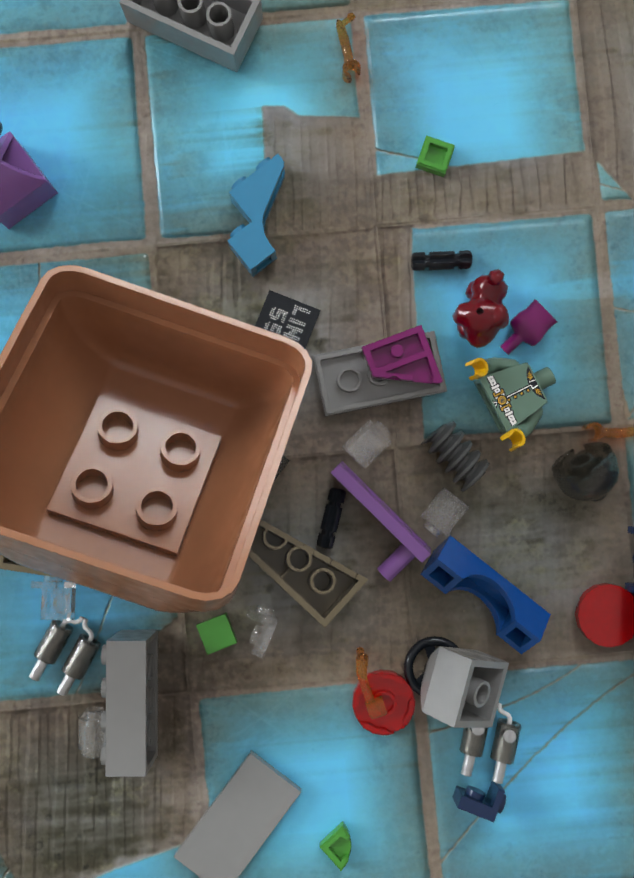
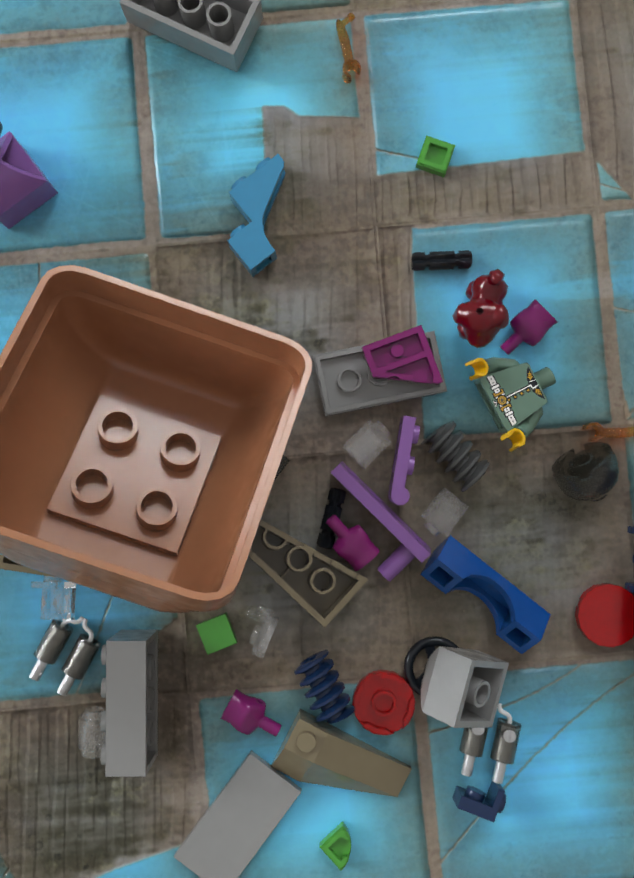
black sticker [255,290,321,349] -> none
clear orange piece [356,647,387,719] -> none
none -> magenta piece [220,689,282,737]
none -> dark tan wedge [271,709,412,797]
none -> dark blue piece [294,650,355,724]
none -> magenta piece [326,514,380,571]
none -> medium lavender plate [388,416,420,505]

